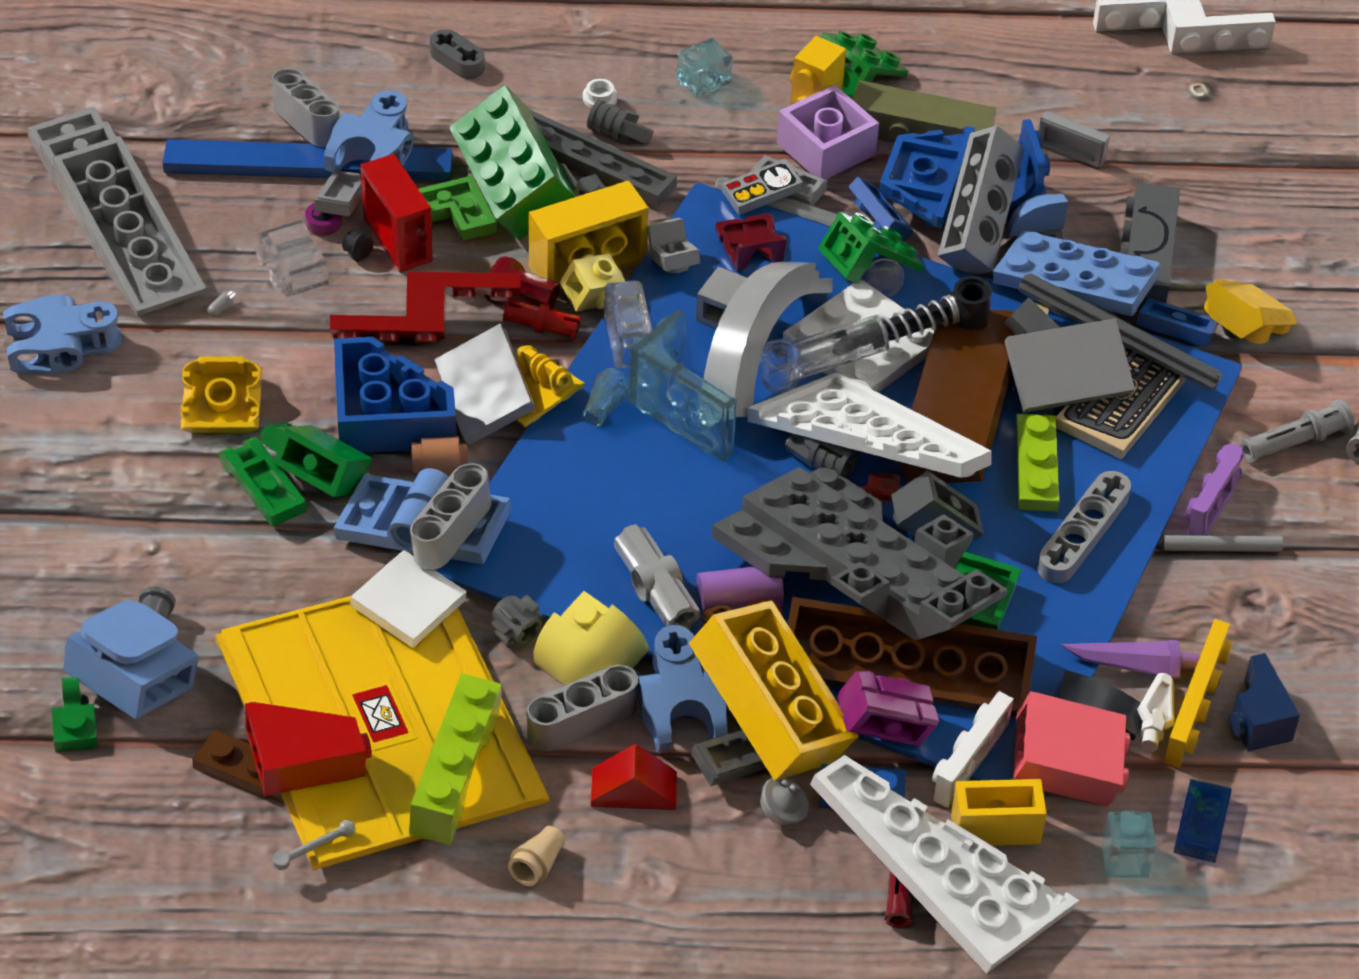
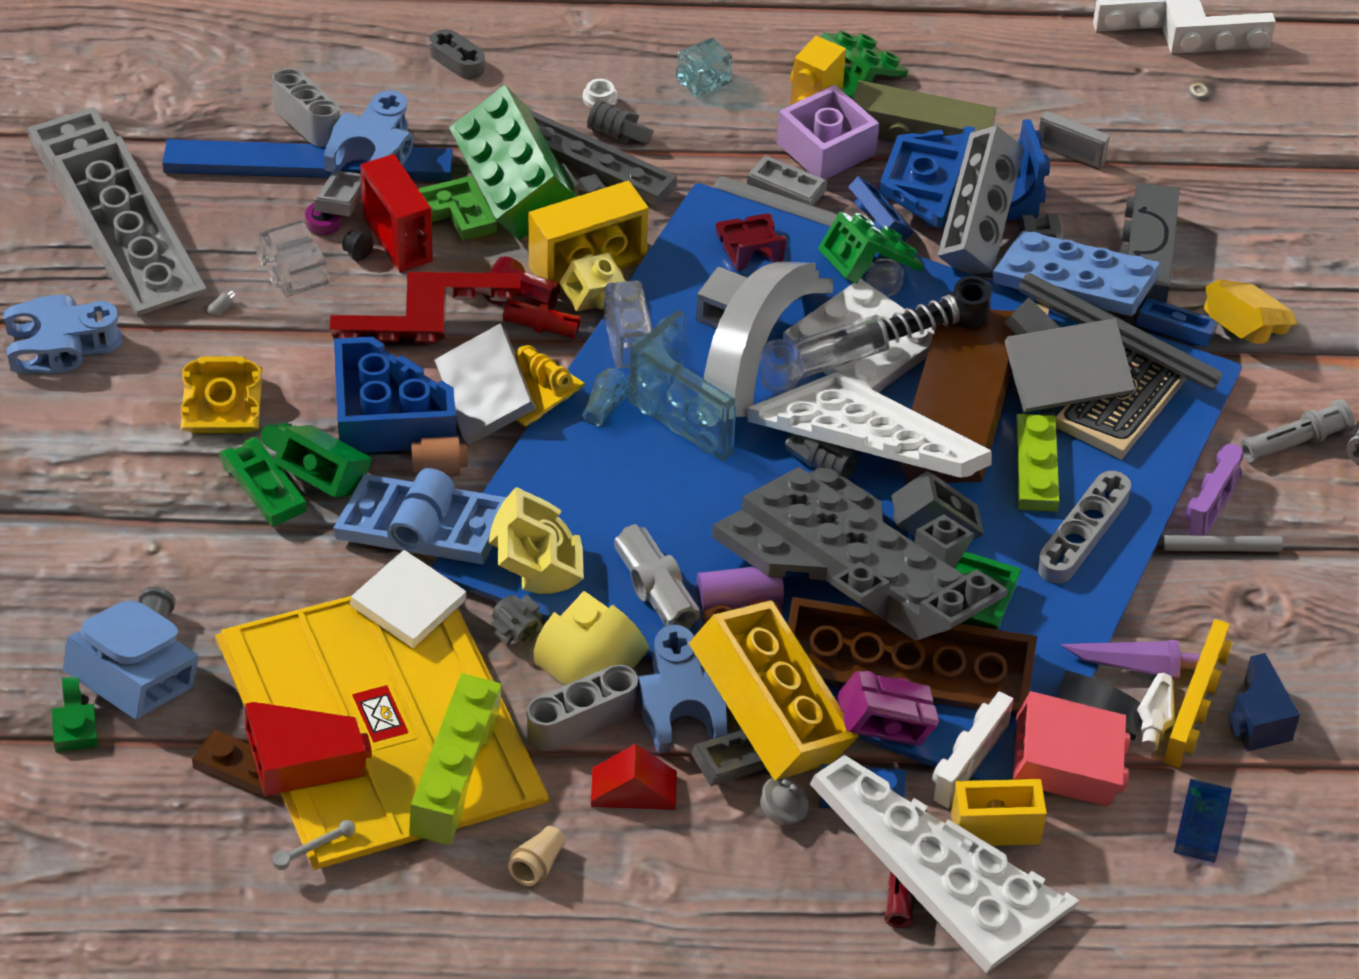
light grey beam [410,463,491,570] -> none
light grey bracket [647,217,700,273] -> none
tile [722,158,803,215] -> none
clear red plate [861,473,904,501] -> none
medium blue brick [1007,193,1068,237] -> none
clear light blue brick [1102,810,1156,878] -> none
none -> light yellow brick [489,487,584,594]

